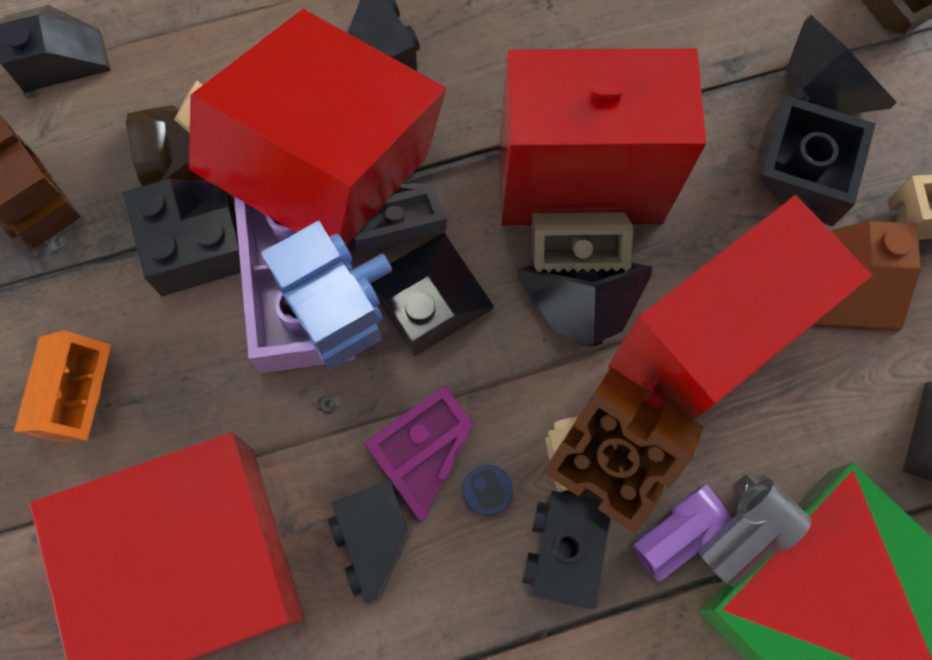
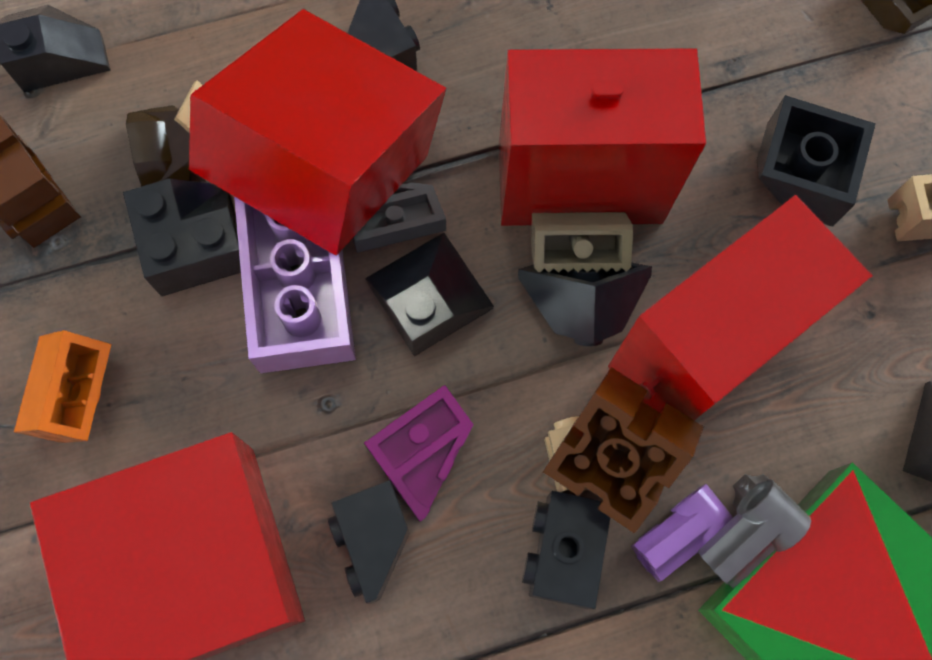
brick [261,221,392,371] -> none
tile [463,465,513,516] -> none
black slope [786,15,897,114] -> none
dark orange slope [812,221,921,331] -> none

